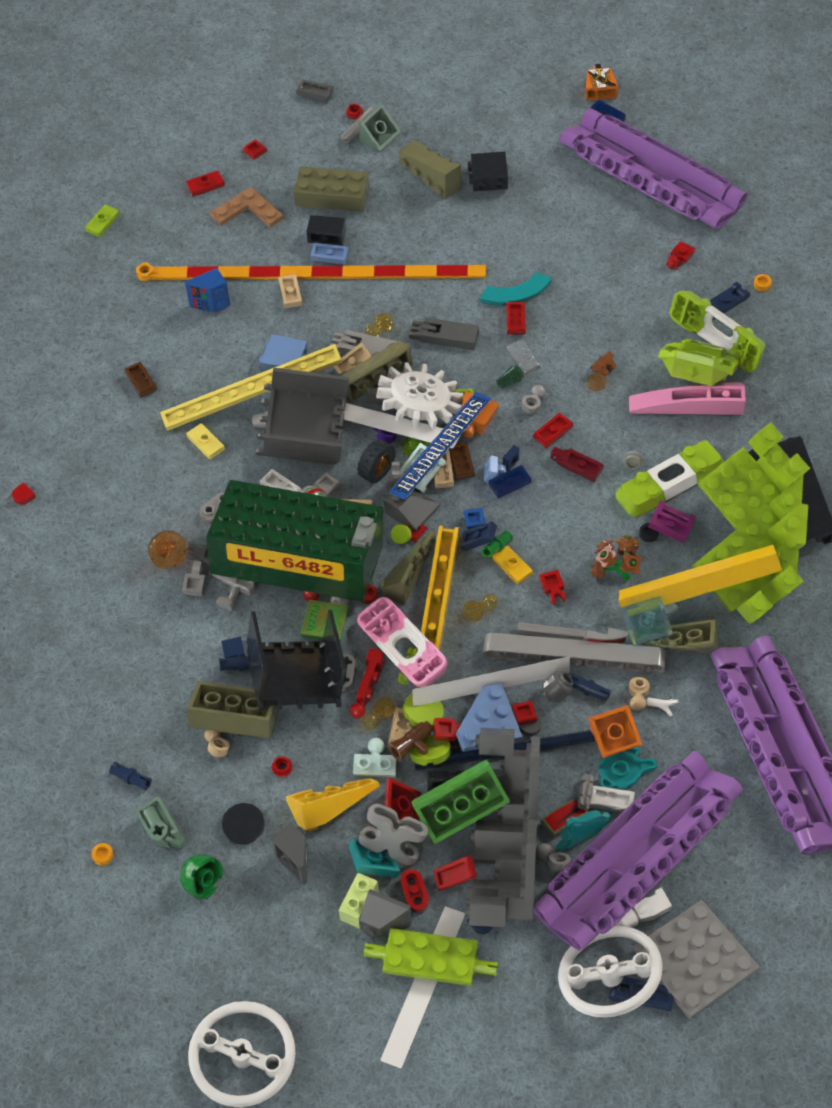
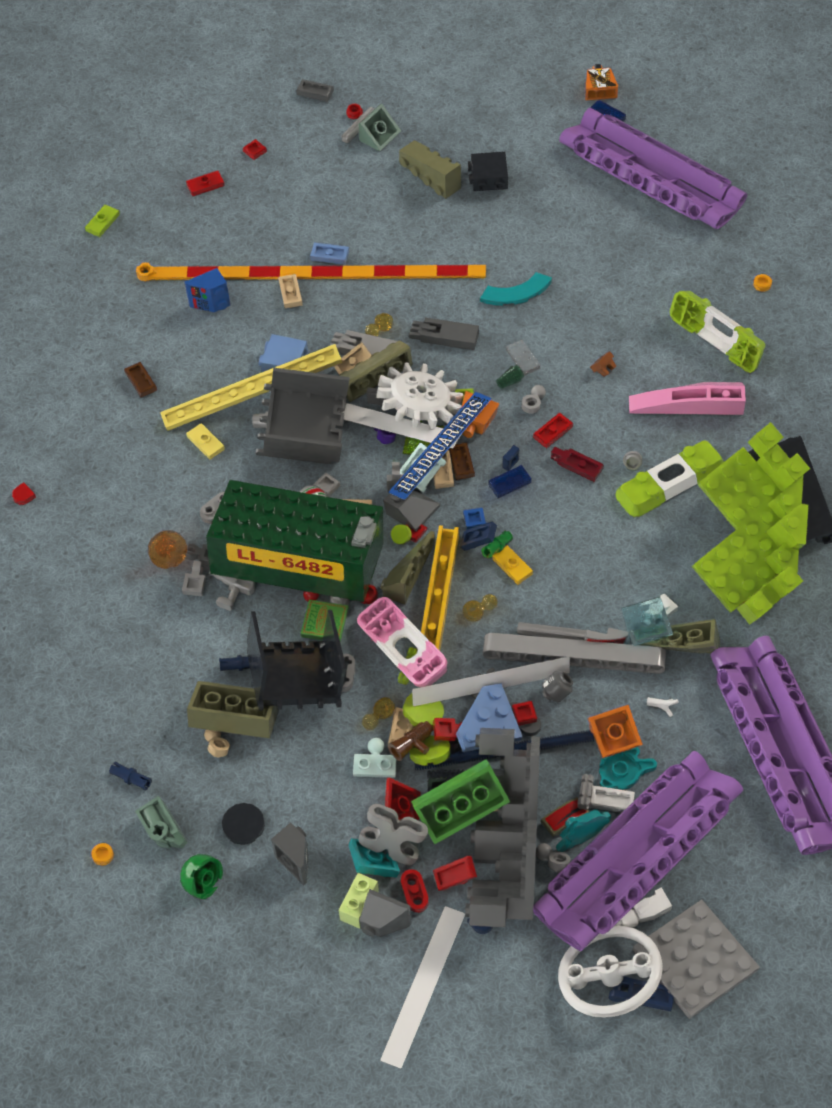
white piece [188,1001,296,1107] -> none
medium nougat plate [210,187,284,228] -> none
dark blue tile [221,637,245,658] -> none
white plate [259,469,301,492] -> none
red plate [272,756,293,777] -> none
yellow wedge [286,778,380,831] -> none
olive brick [294,166,369,212] -> none
black brick [306,215,346,246] -> none
red plate [349,648,386,719] -> none
black wheel [357,439,396,484] -> none
lime plate [364,928,498,986] -> none
light blue tile [484,456,506,483] -> none
red plate [506,302,526,335] -> none
red plate [539,570,566,605] -> none
dark blue pin [571,673,611,702] -> none
clear orange tile [587,373,606,391] -> none
dark orange plant [589,535,642,582] -> none
yellow tile [618,544,782,617] -> none
tan plate [628,677,650,712] -> none
black tile [639,523,659,542] -> none
magenta plate [648,500,696,543] -> none
lime piece [658,339,738,386] -> none
red plate [666,241,695,270] -> none
dark blue plate [709,282,750,321] -> none

